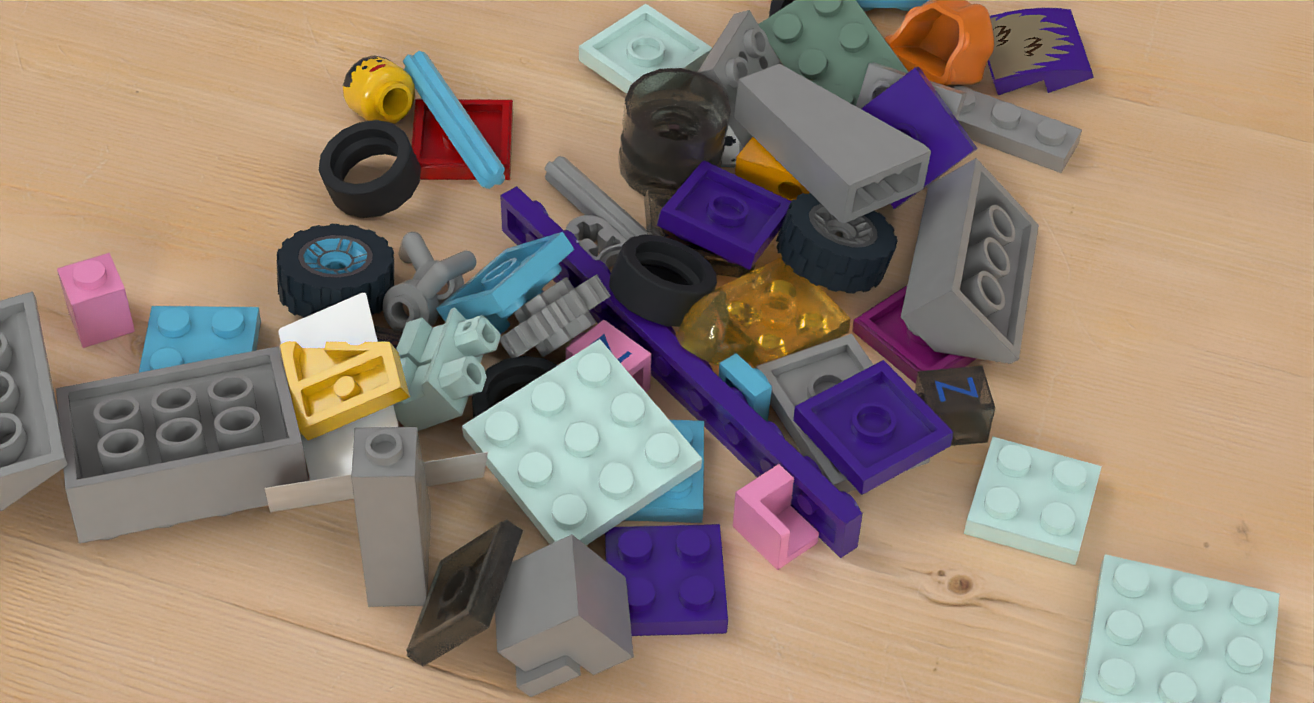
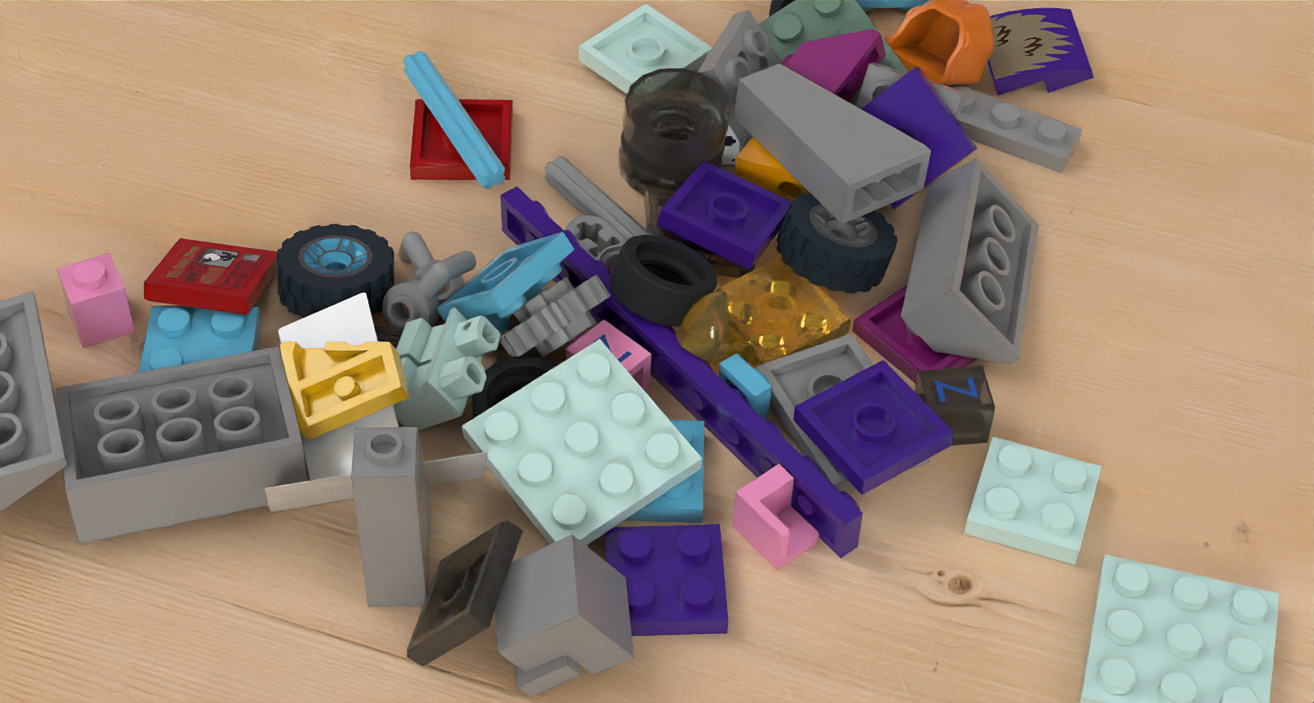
black tyre [318,120,421,218] -> none
yellow head [343,55,415,124] -> none
none -> red tile [144,238,277,315]
none -> magenta slope [780,29,886,102]

